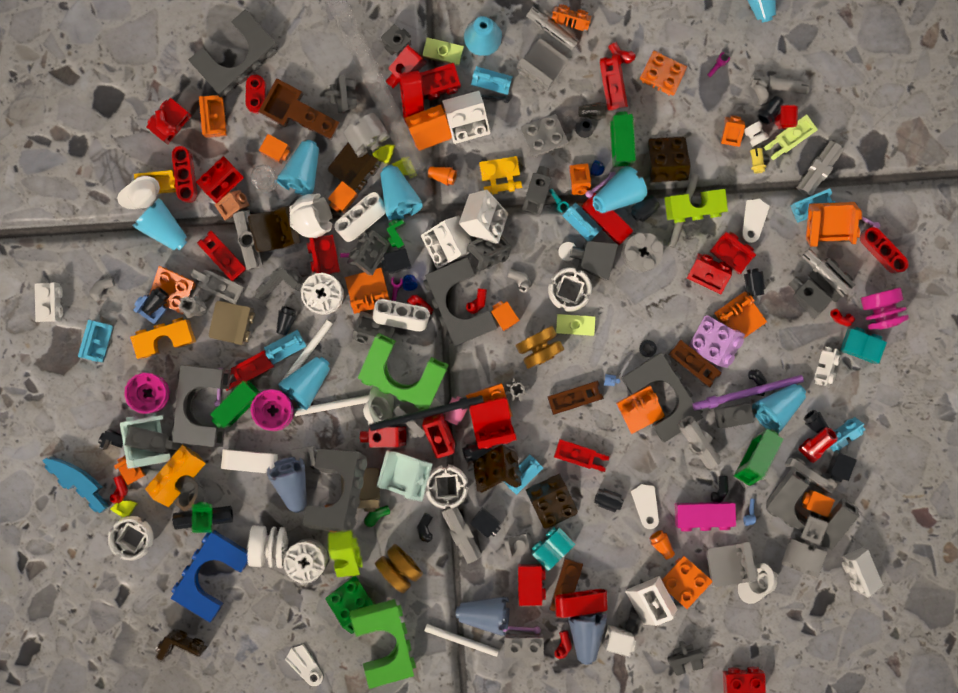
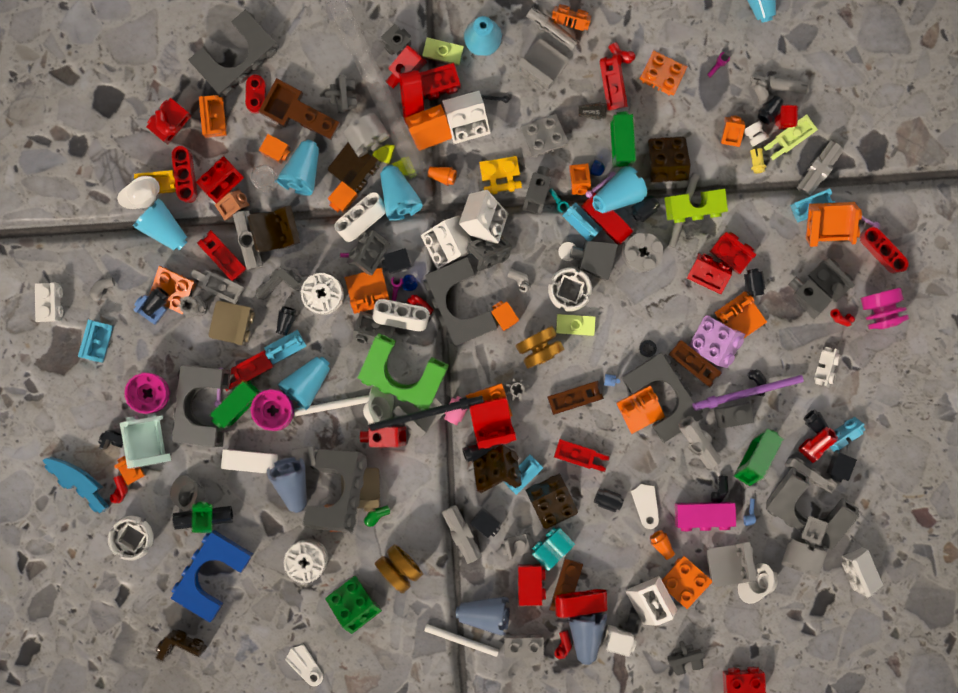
neon yellow tile [110,500,138,518] -> none
dark grey hinge [125,426,181,454] -> none
light orange arch [130,317,196,359] -> none
light orange arch [145,445,206,508] -> none
white wheel [248,526,288,568] -> none
white bar [281,320,333,381] -> none
white piece [290,194,332,238] -> none
red bracket [307,234,340,274] -> none
lime arch [328,531,363,577] -> none
bright green arch [350,599,416,689] -> none
light aqua panel [377,450,432,501] -> none
green bracket [386,219,405,250] -> none
black arm [417,513,433,543] -> none
red brick [422,413,456,458] -> none
white piece [425,465,469,509] -> none
red arm [466,289,487,314] -> none
medium azure hinge [471,66,513,95] -> none
lavender hinge [503,626,541,634] -> none
black cone [575,119,594,138] -> none
white piece [742,199,770,243] -> none
medium azure cone [752,384,806,434] -> none
light grey pin [801,248,852,297] -> none
orange brick [802,489,835,518] -> none
teal brick [840,327,887,364] -> none

